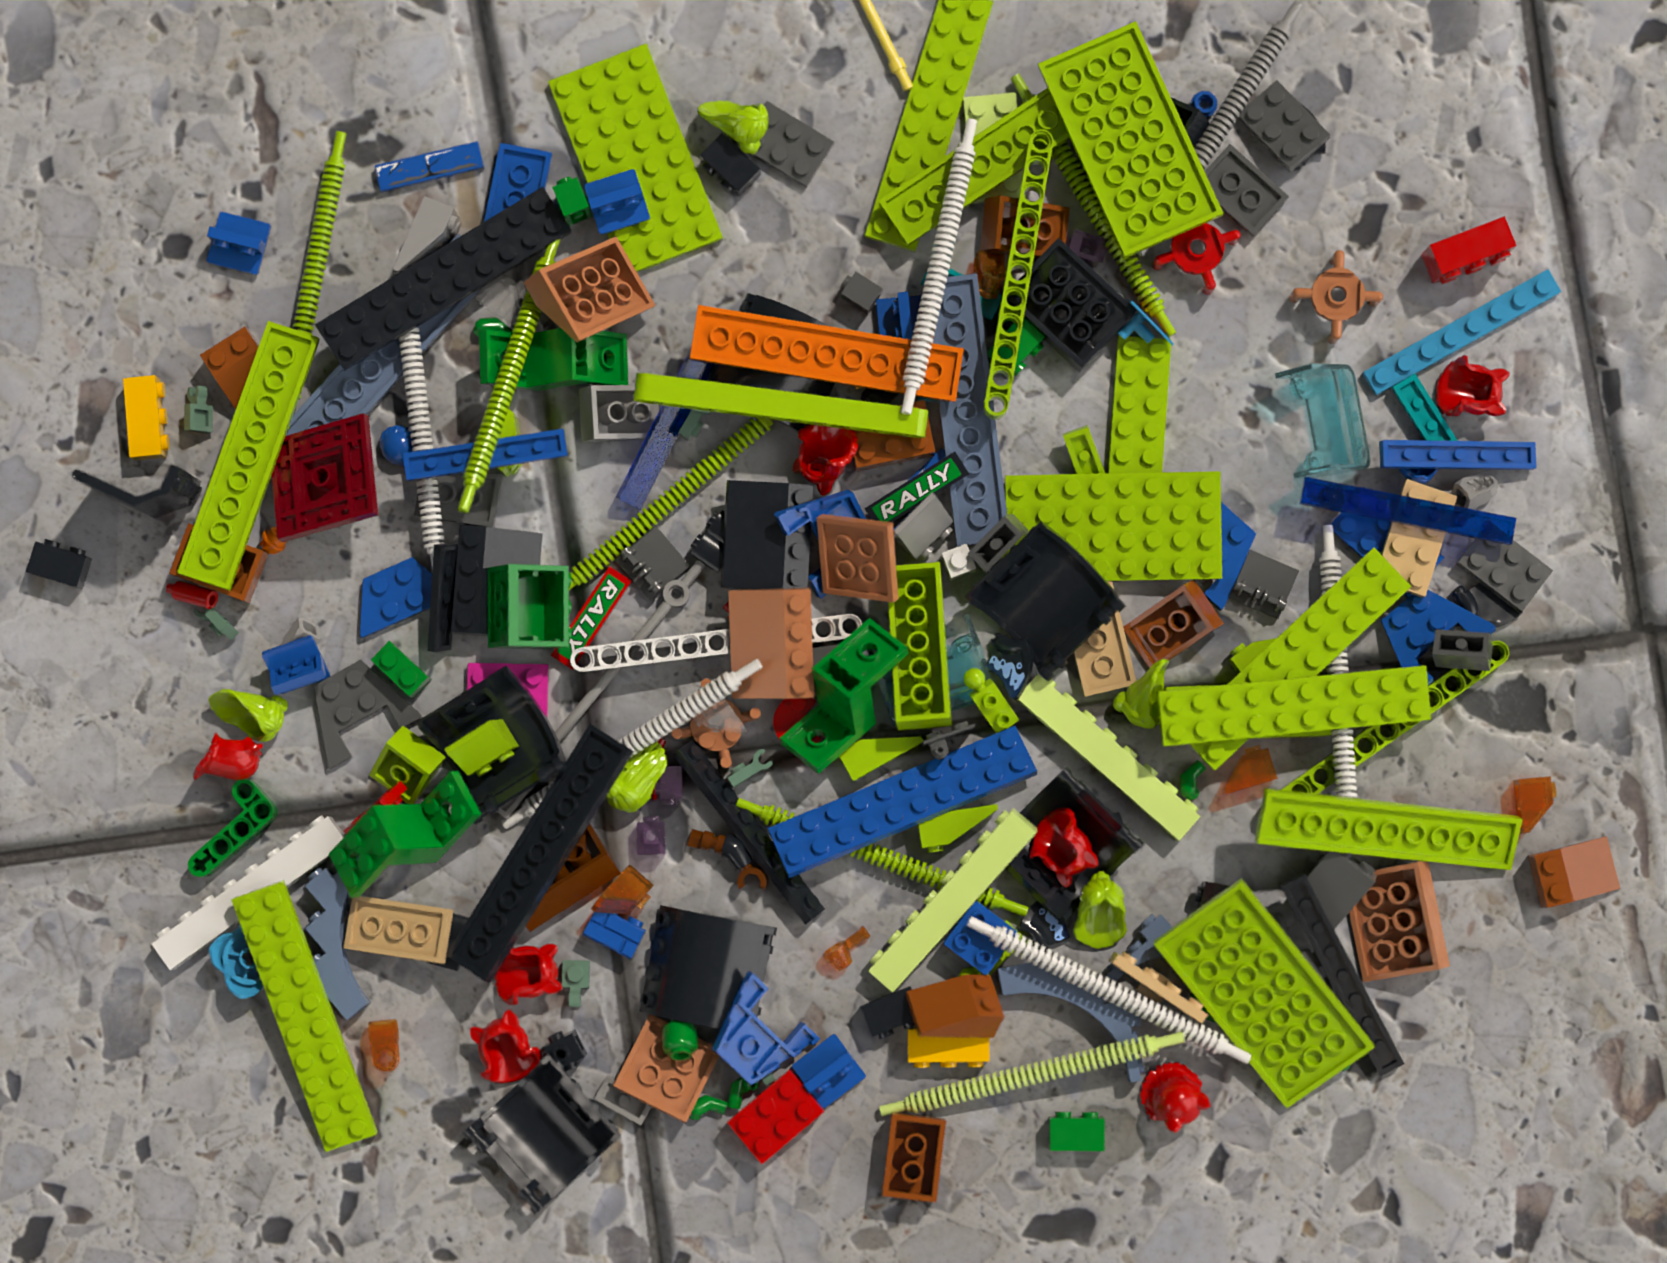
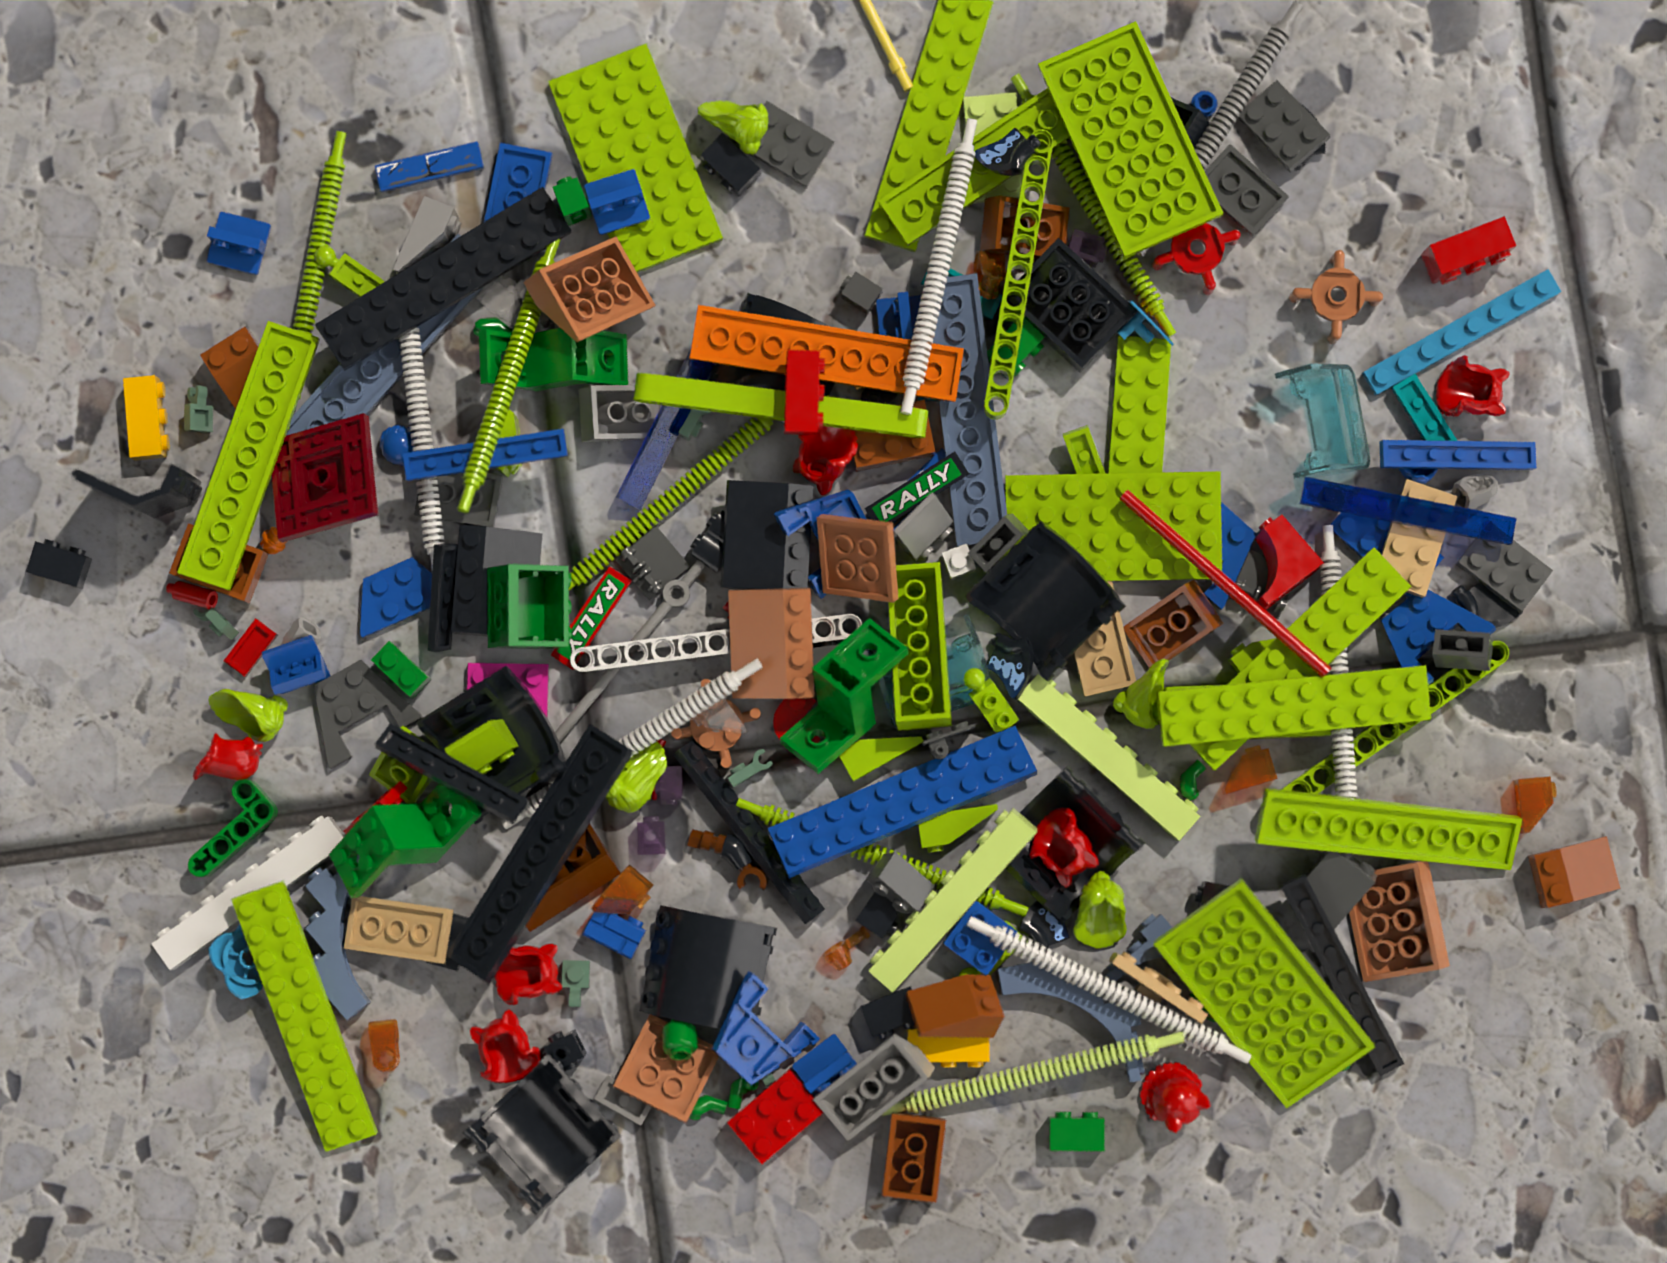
none -> red tile [224,618,278,677]
none -> lime plate [315,246,385,297]
none -> black plate [375,723,528,825]
none -> red brick [784,350,825,435]
none -> light grey slope [813,1034,935,1141]
none -> black slope [855,892,898,939]
none -> brick [866,852,934,914]
none -> black arm [975,128,1041,176]
none -> red piece [1119,490,1332,678]
none -> red arch [1255,514,1324,610]

